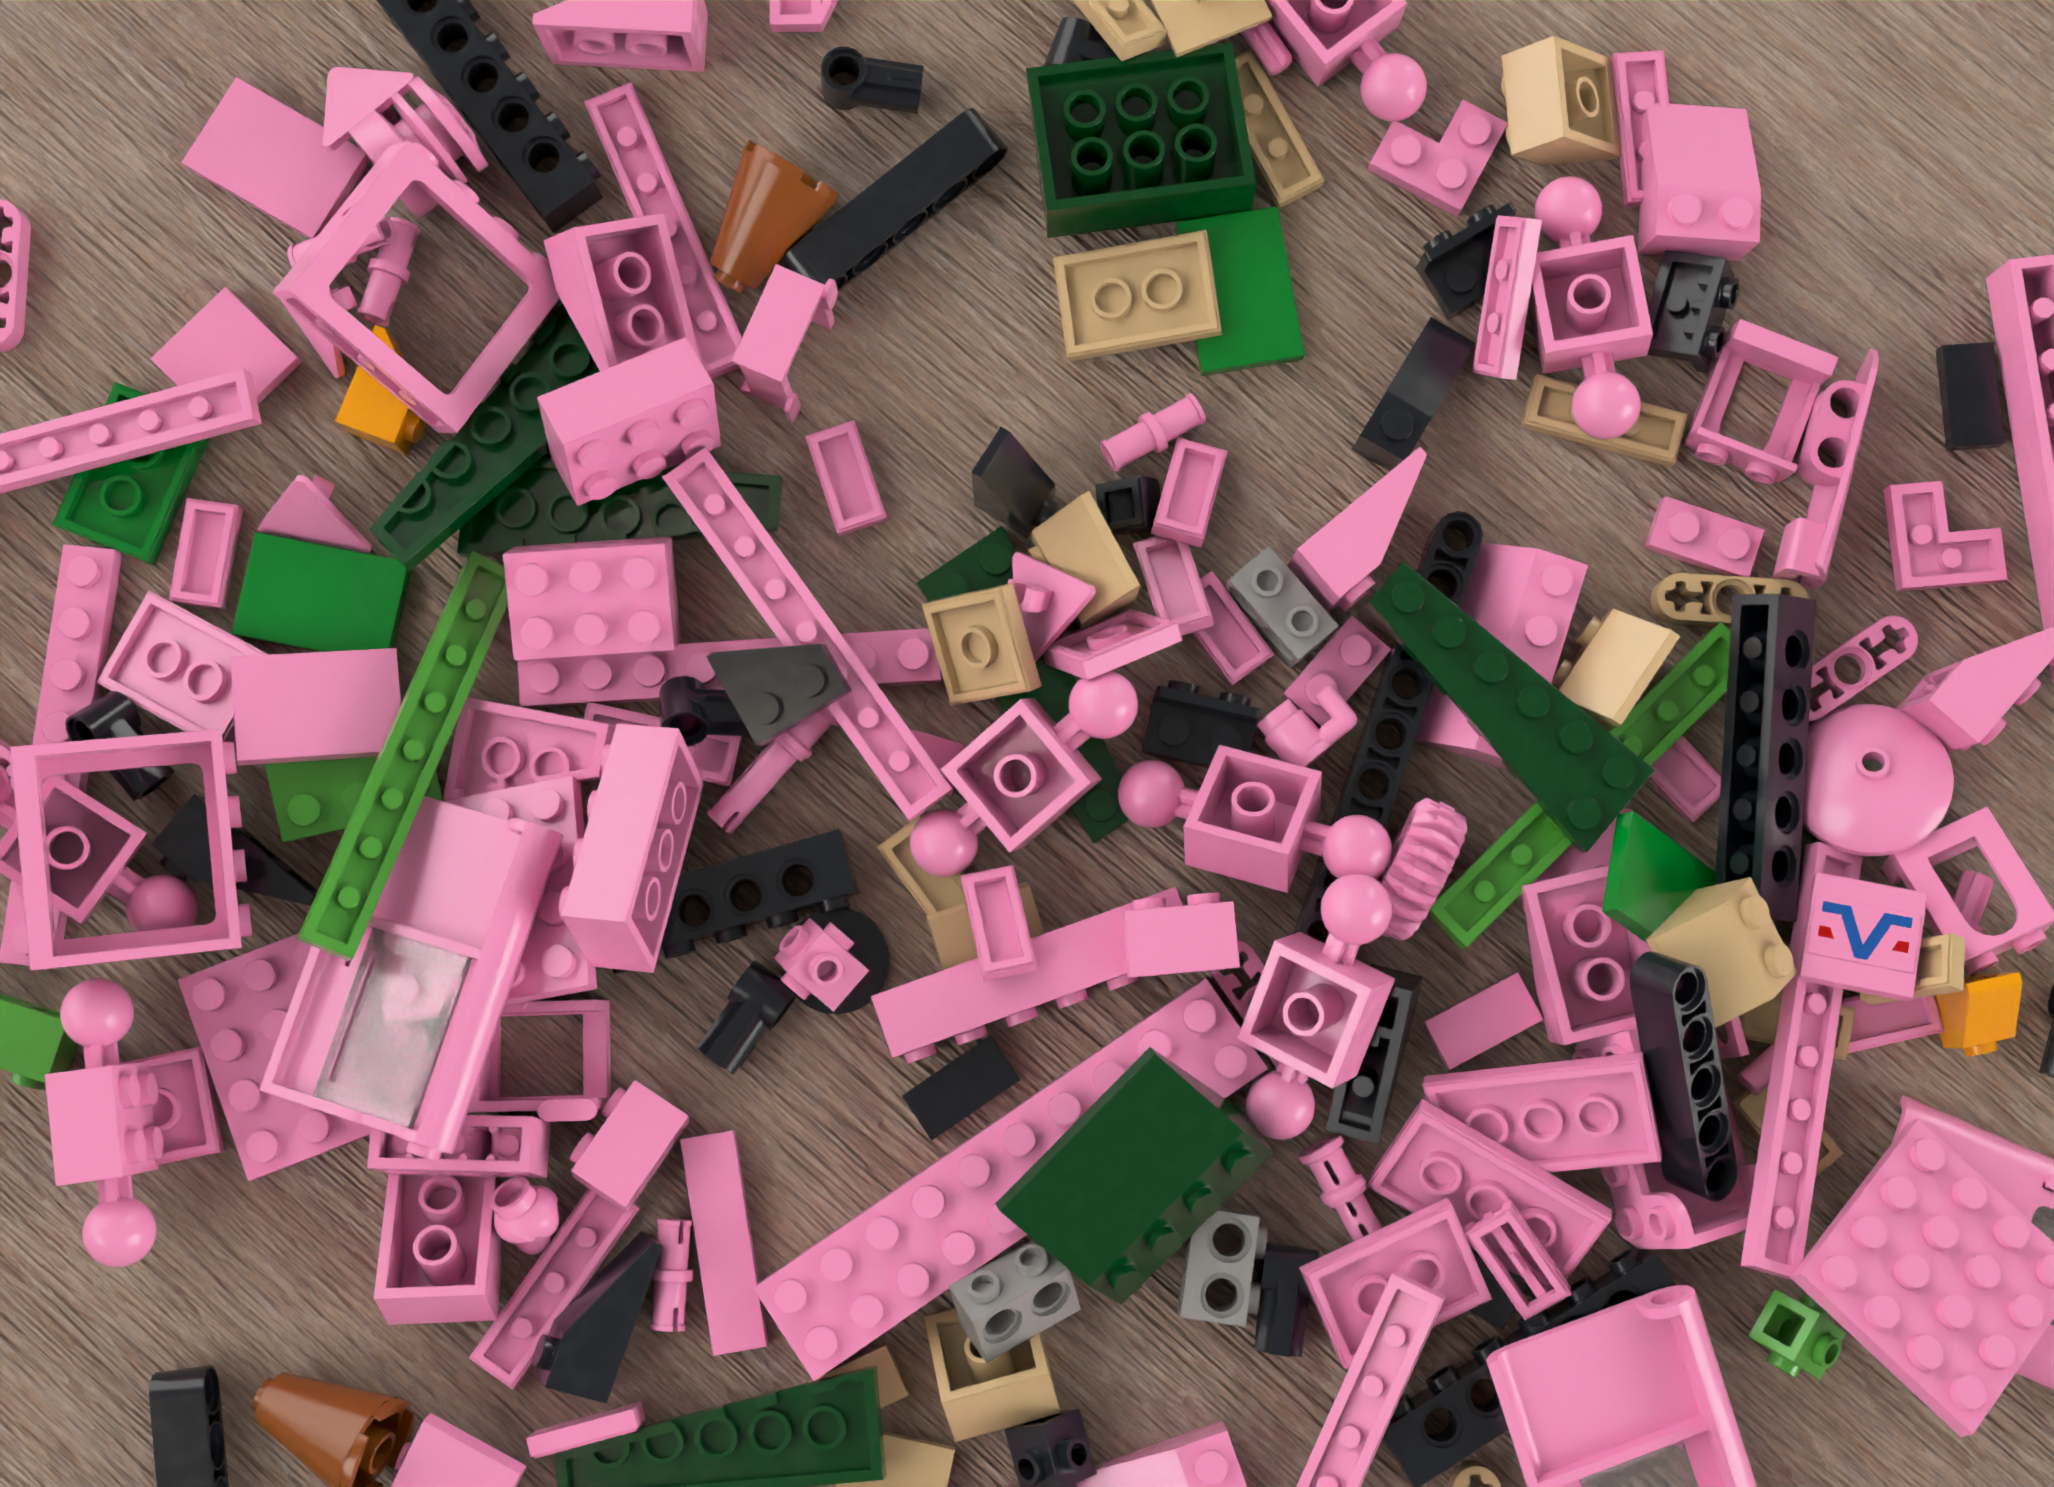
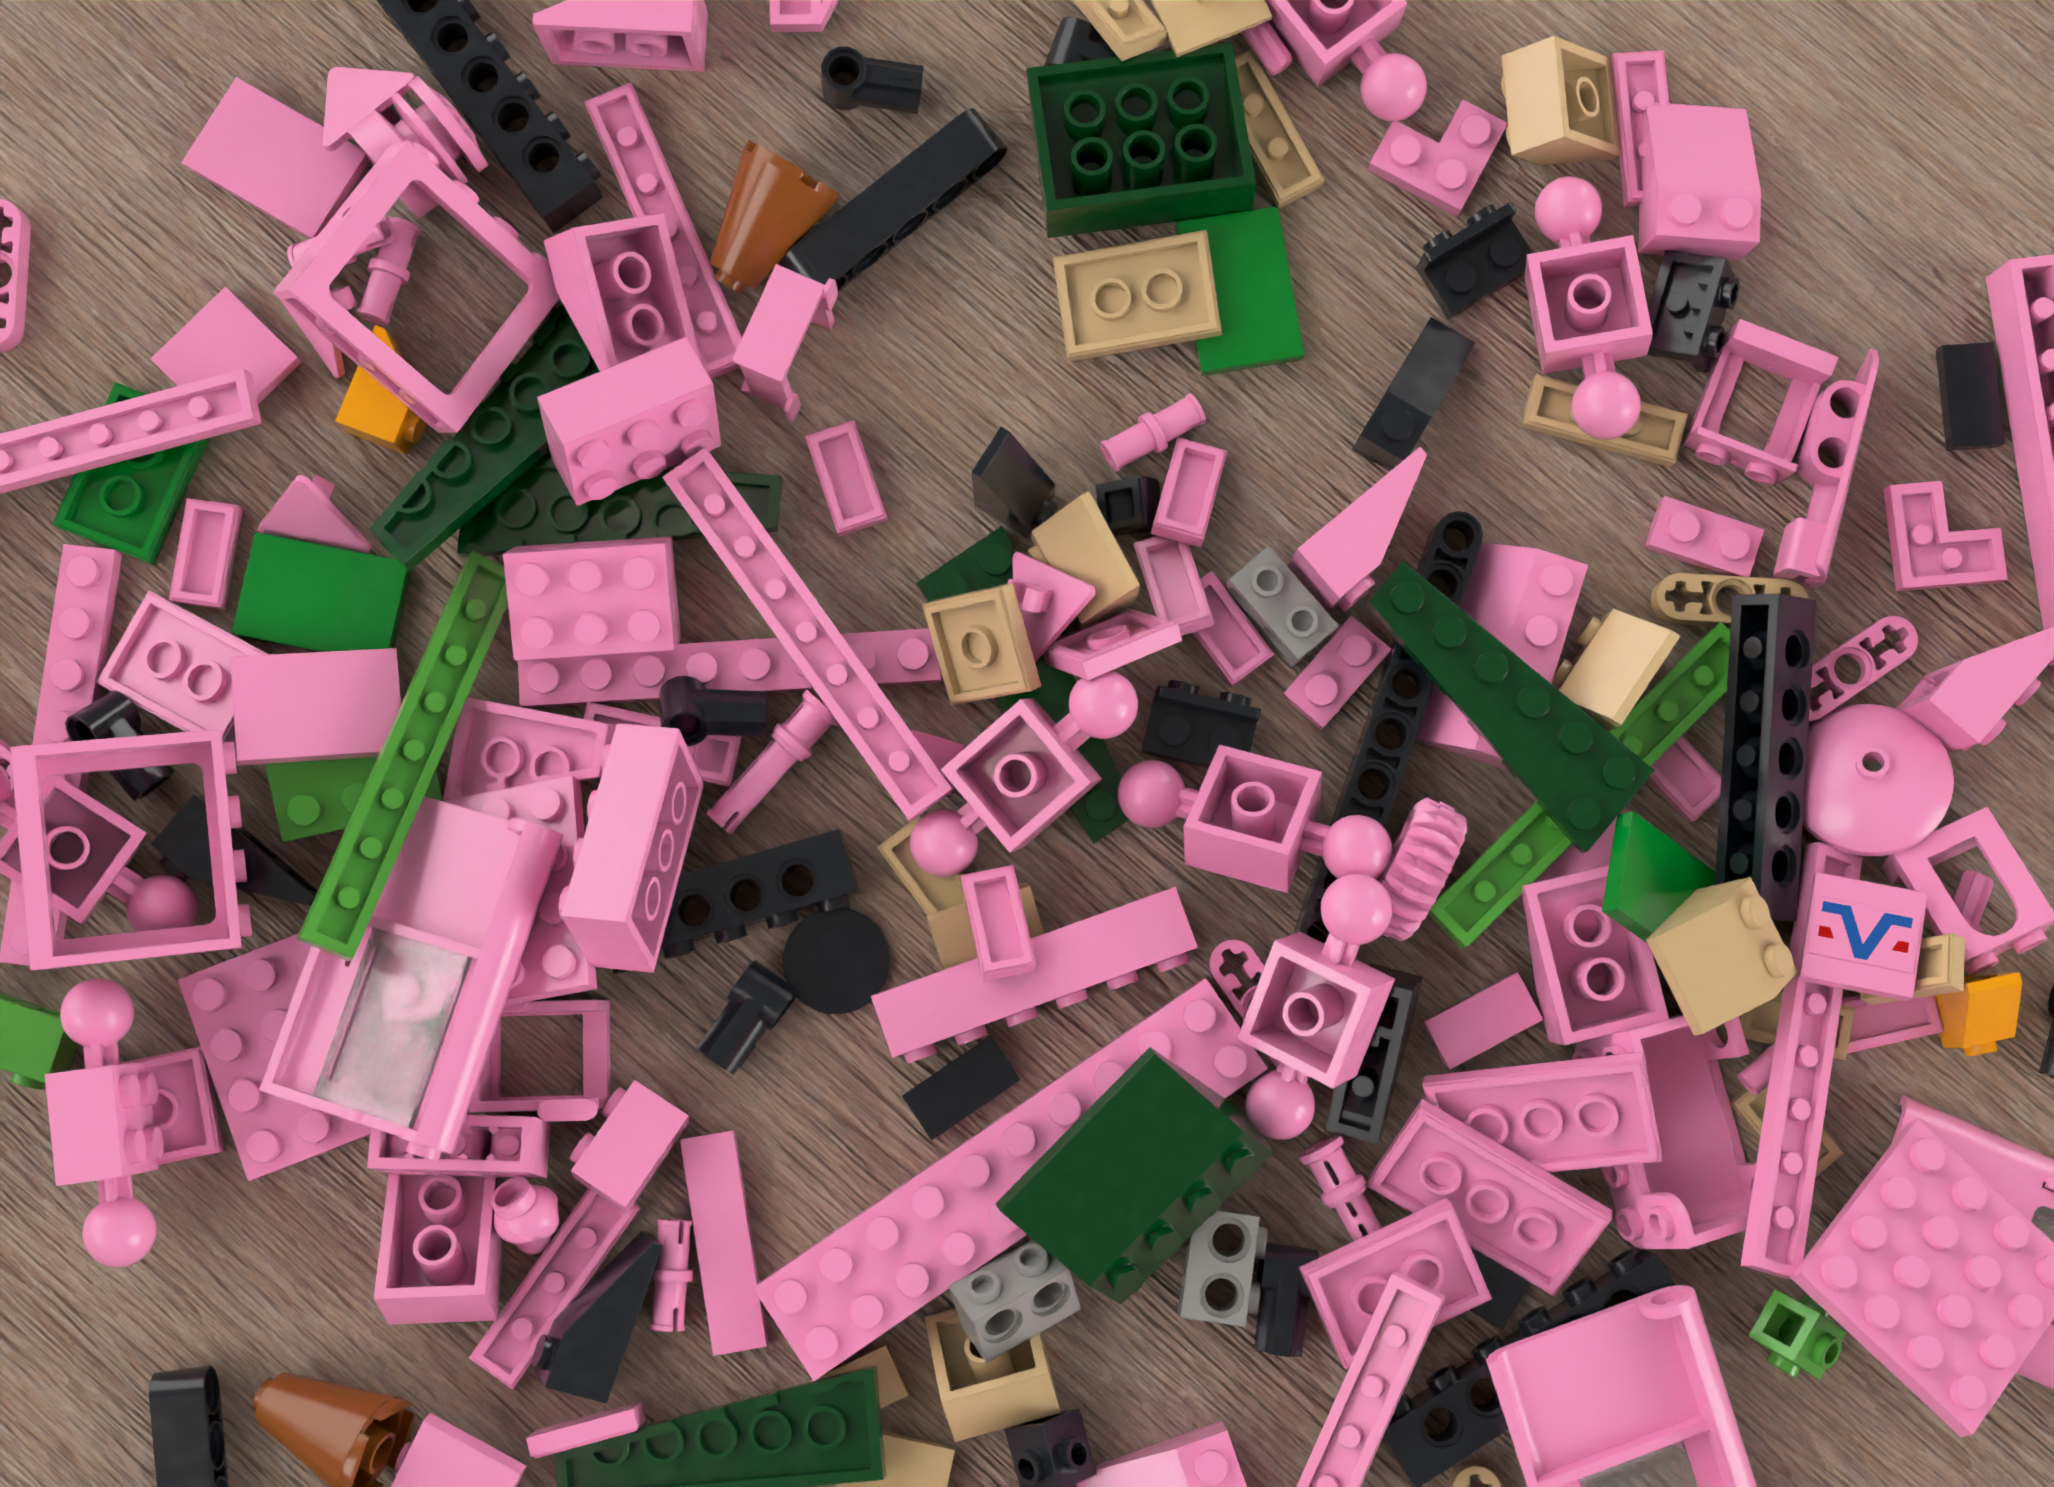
black wing [706,644,852,746] -> none
bright pink brick [774,918,869,1012] -> none
bright pink brick [1122,892,1240,978] -> none
bright pink piece [1257,684,1357,768] -> none
bright pink tile [1464,1199,1572,1320] -> none
bright pink tile [1472,215,1542,380] -> none
black beam [1630,951,1737,1202] -> none

